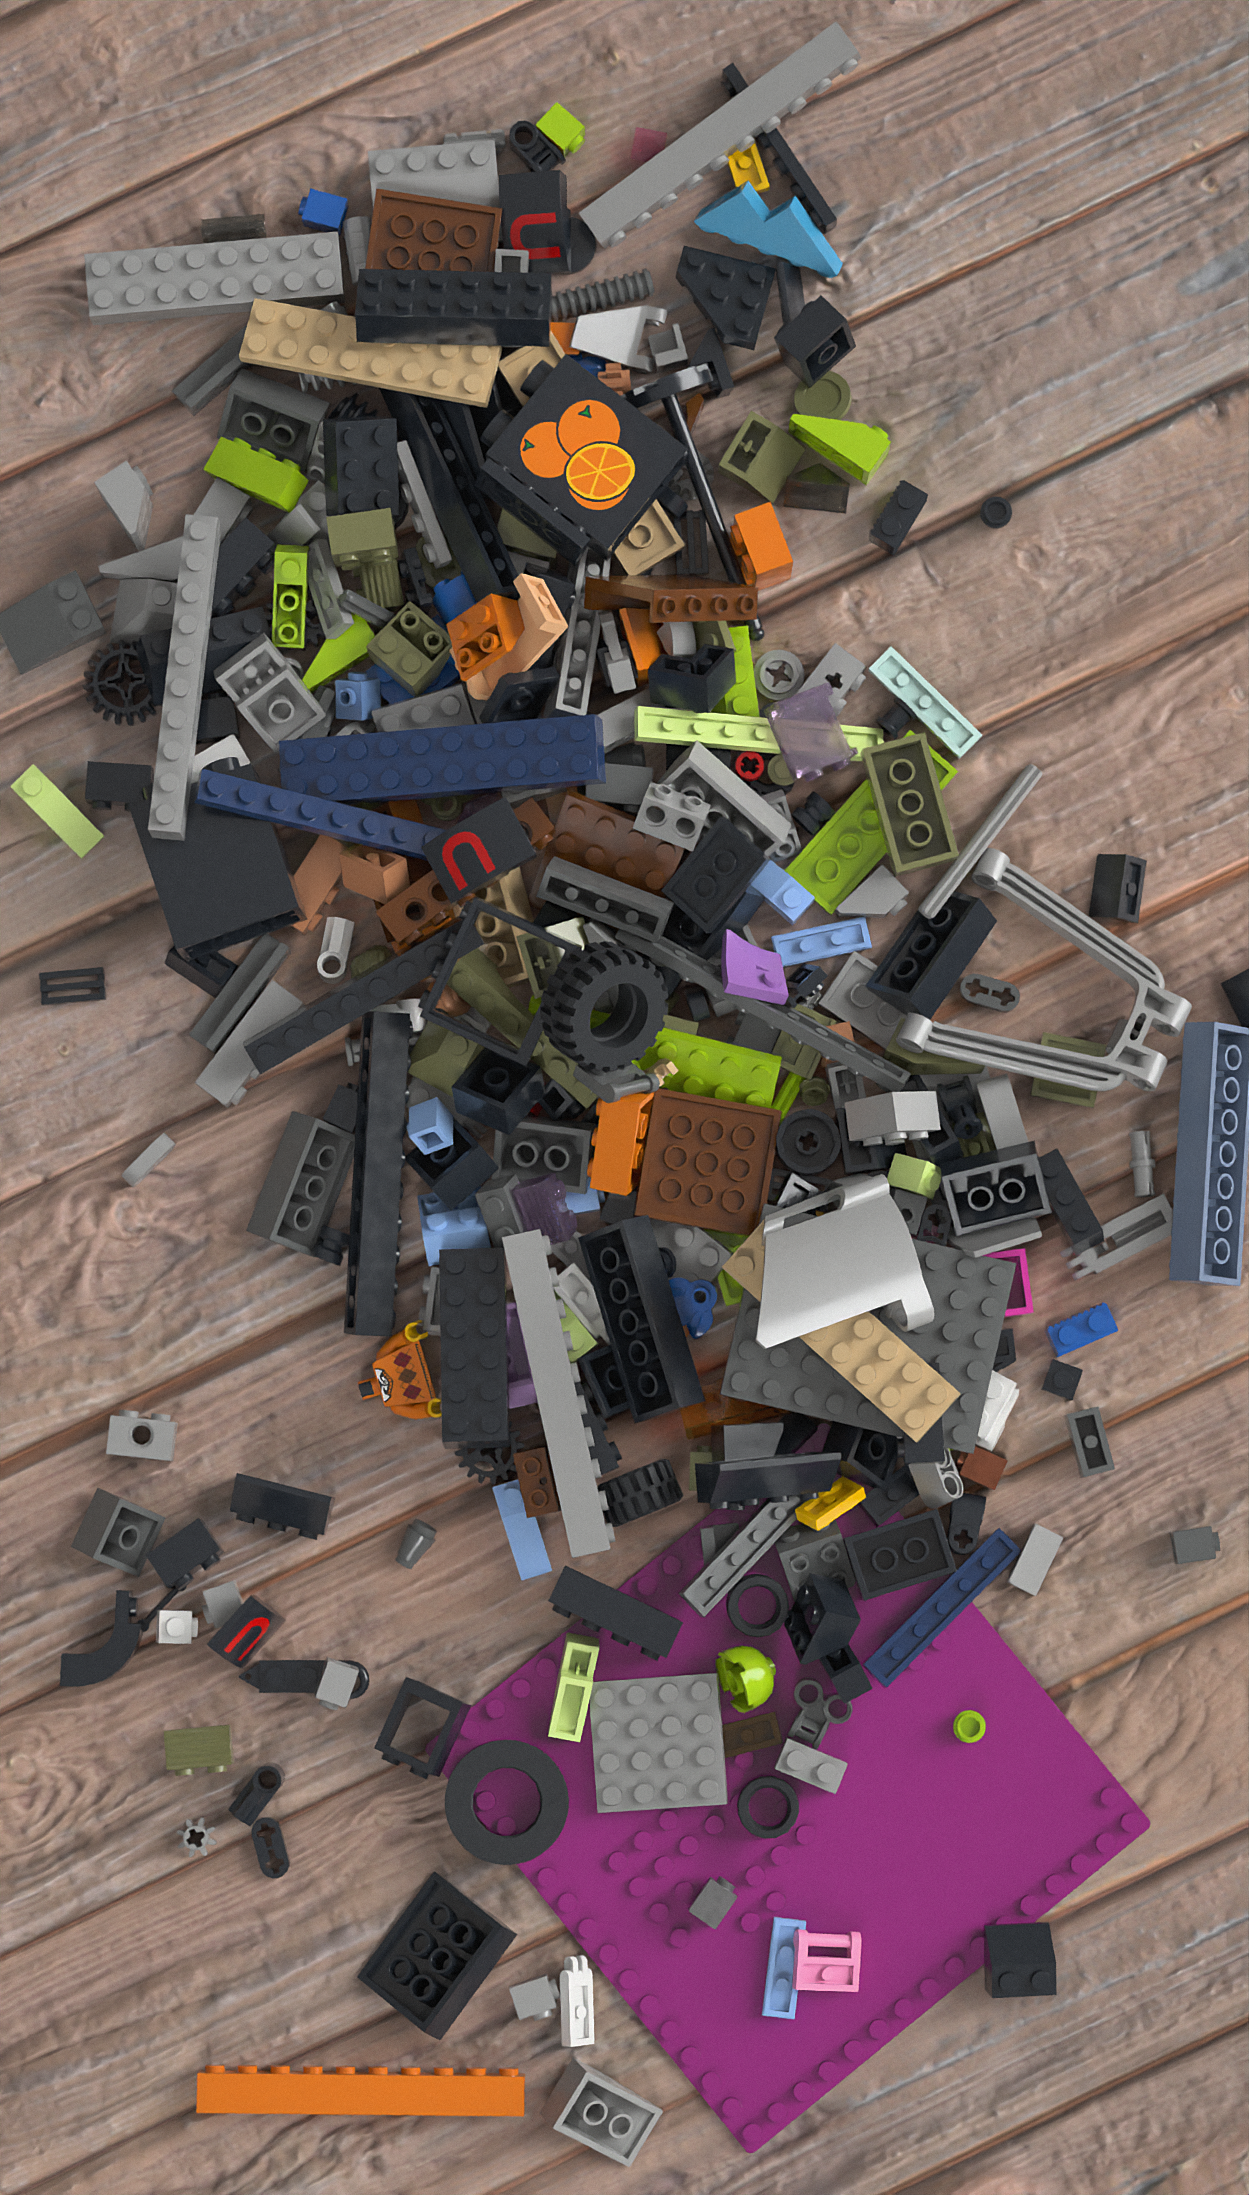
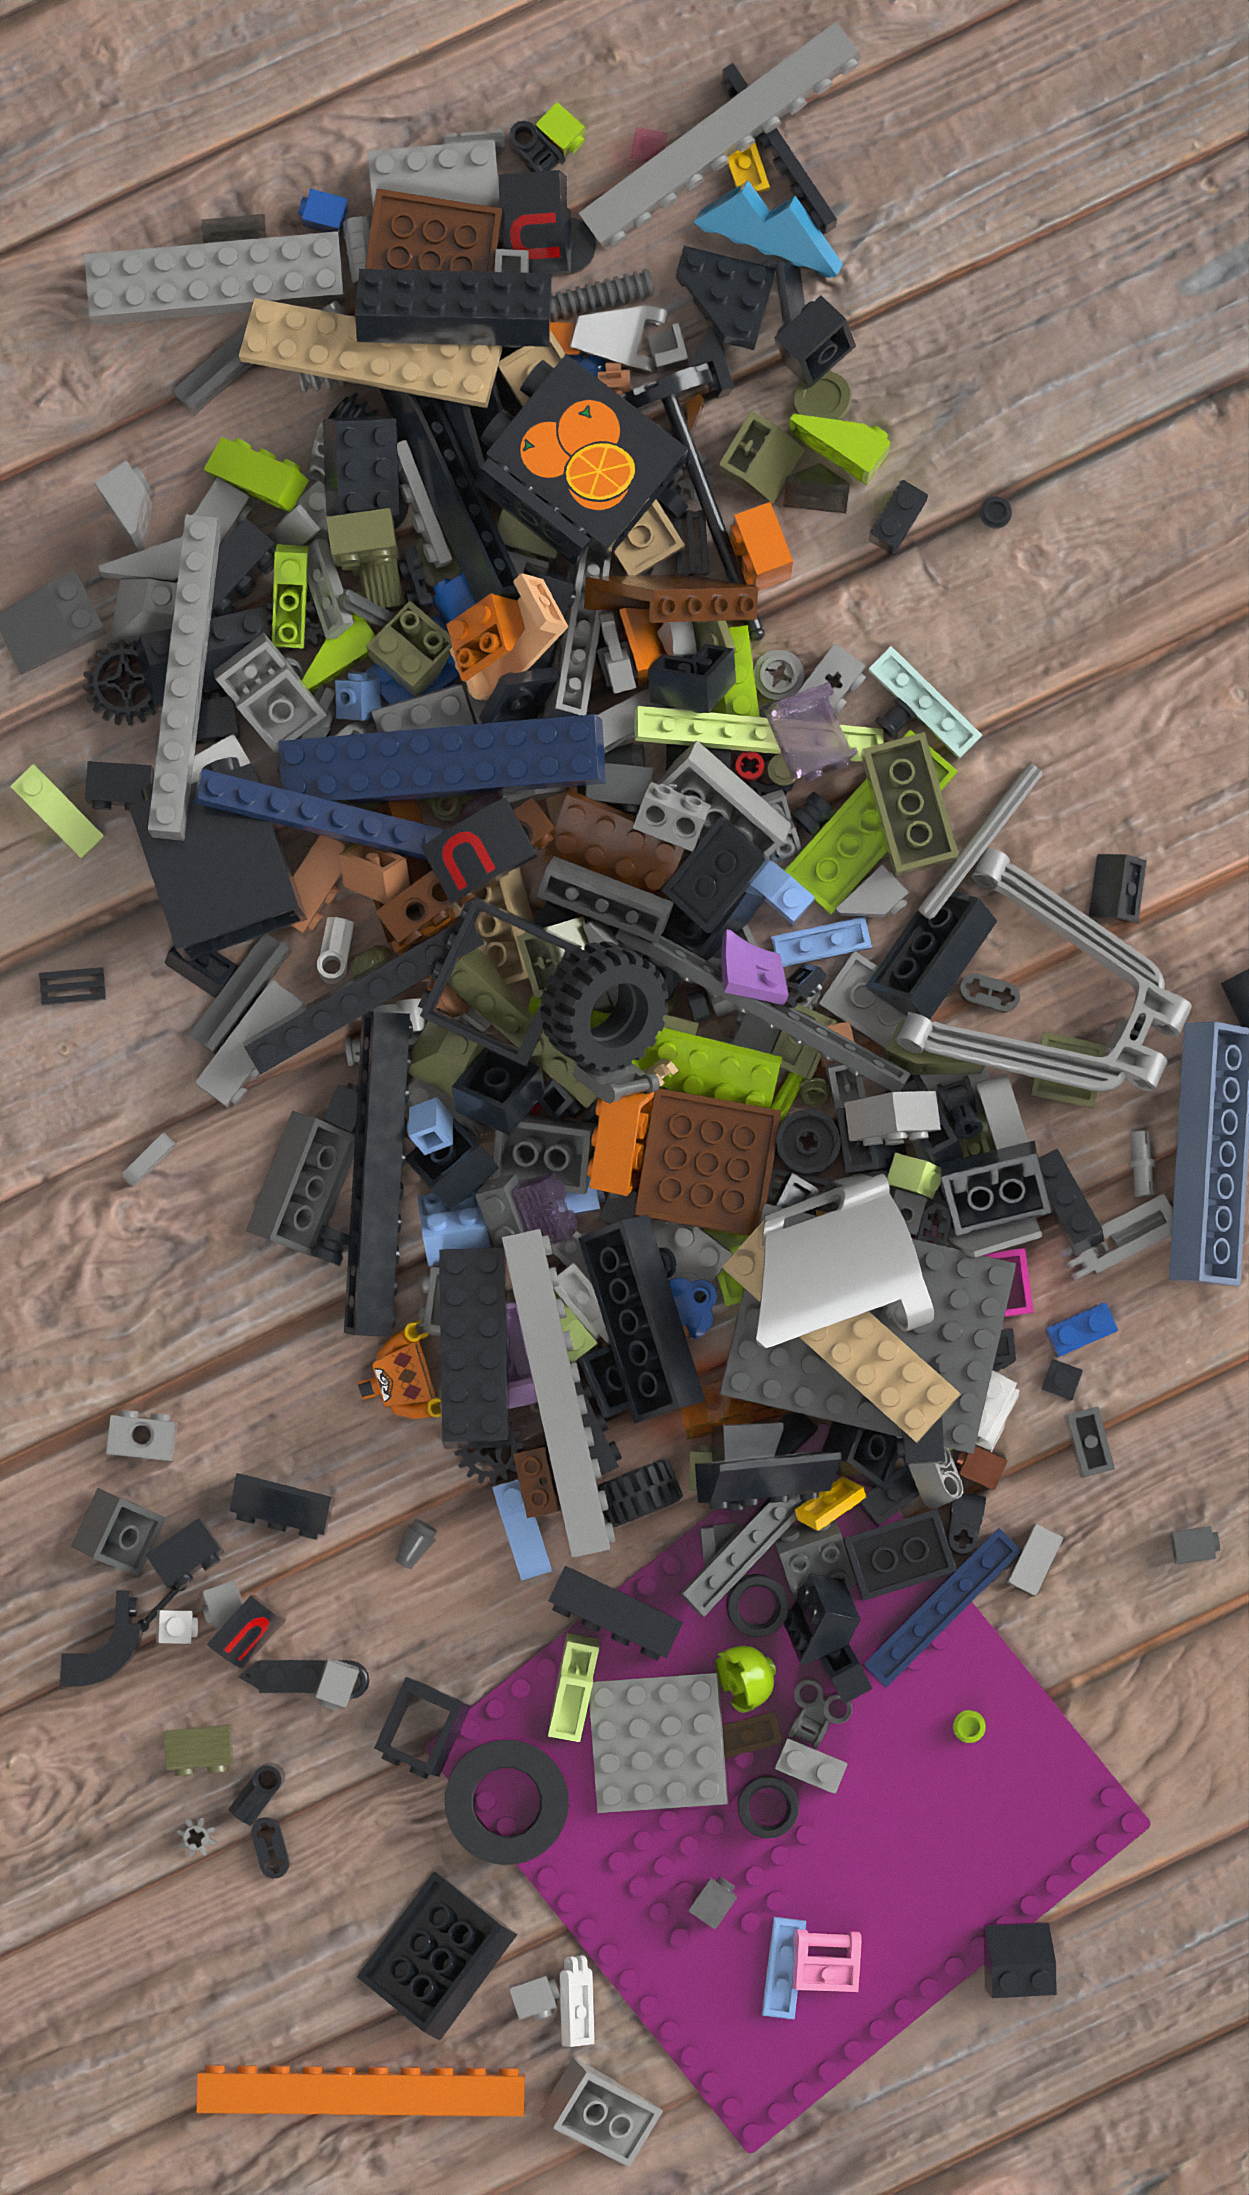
dark grey slope [217,368,330,472] -> none

